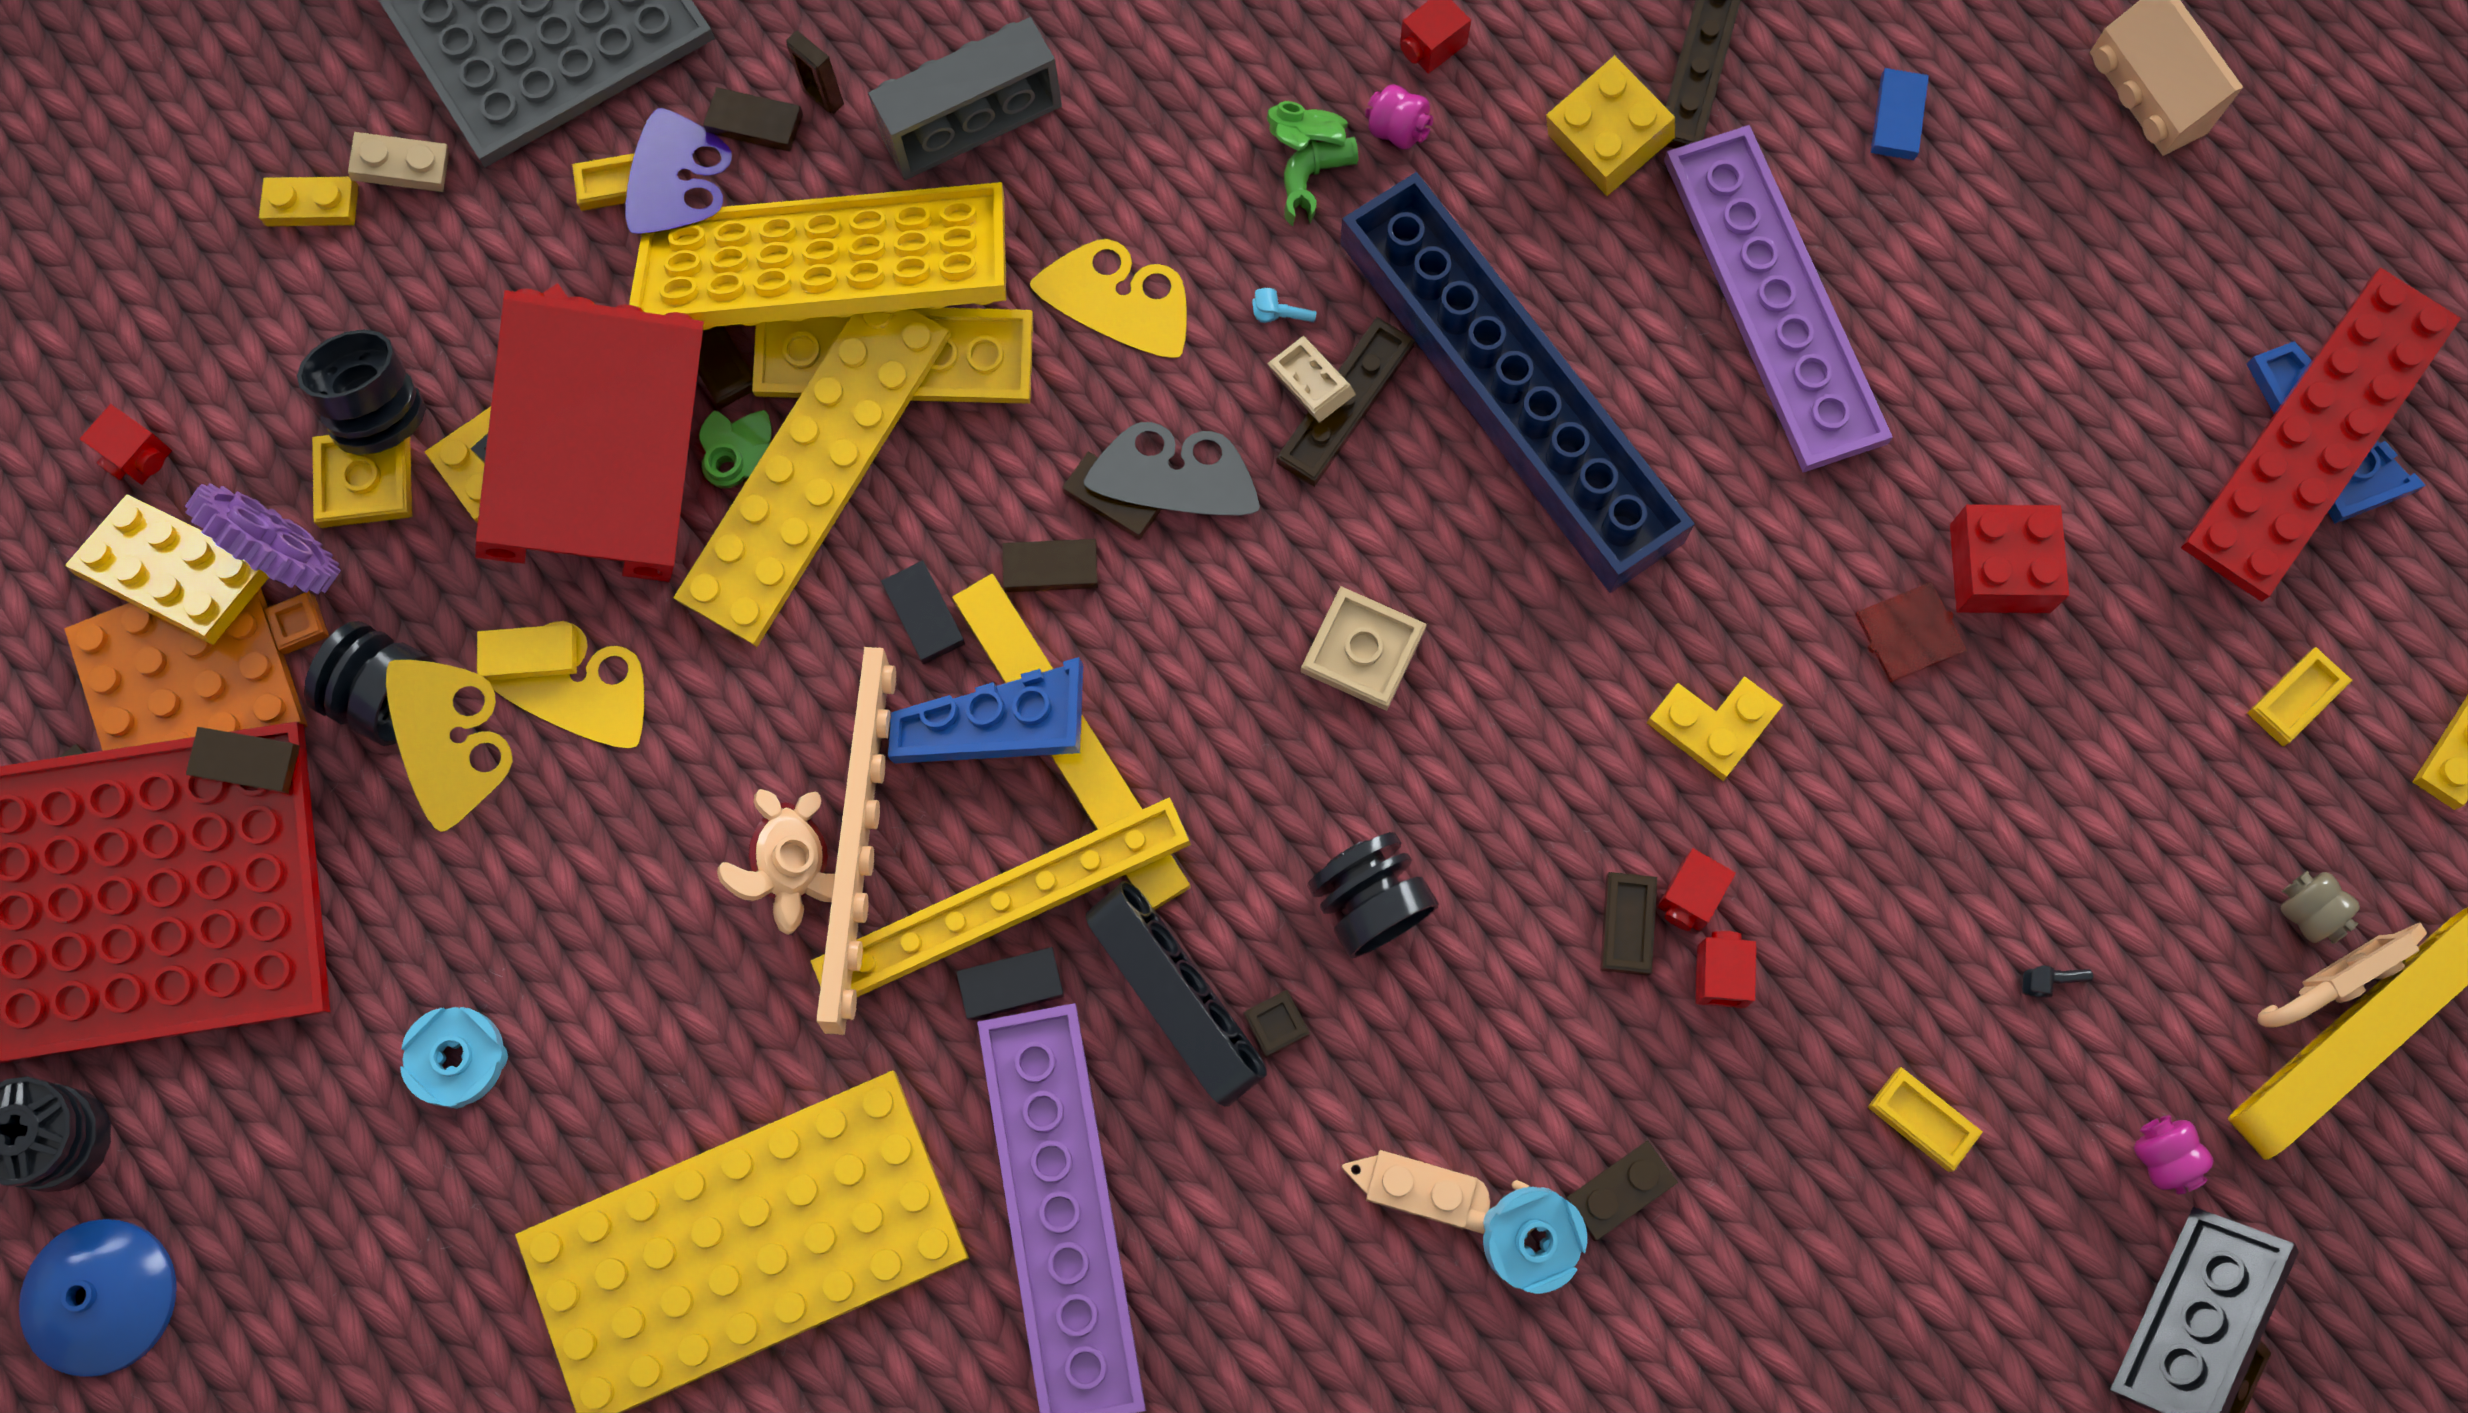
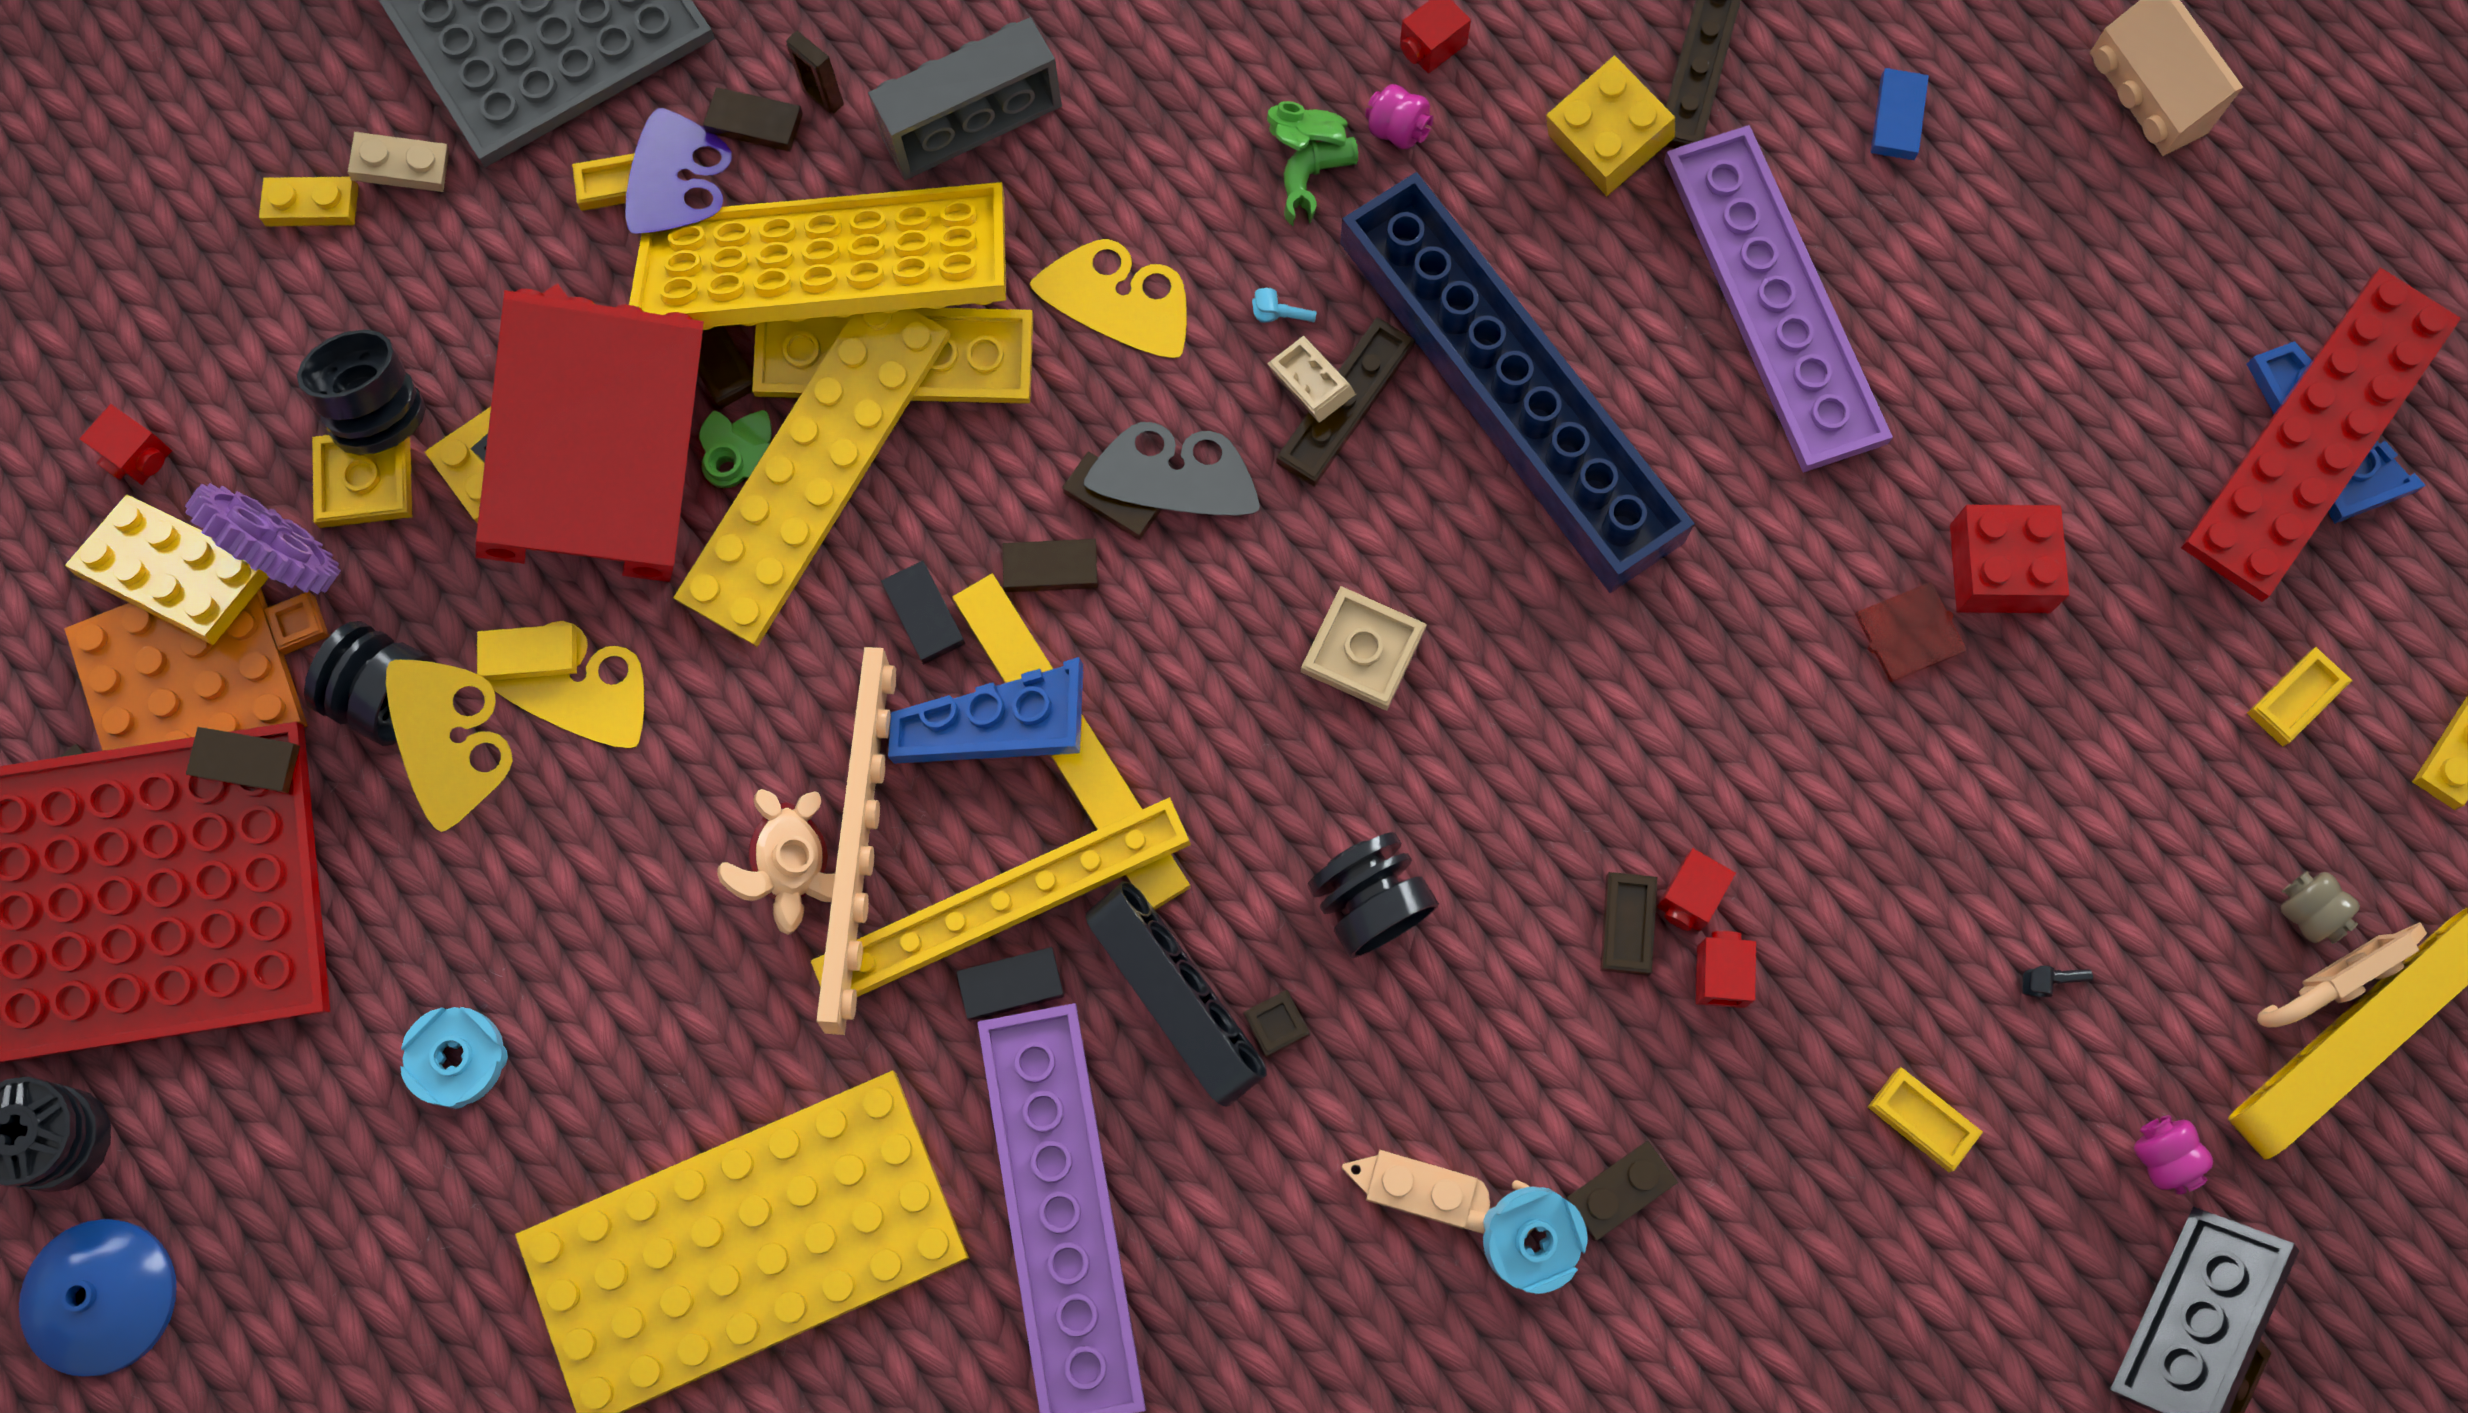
yellow plate [1647,676,1783,781] -> none

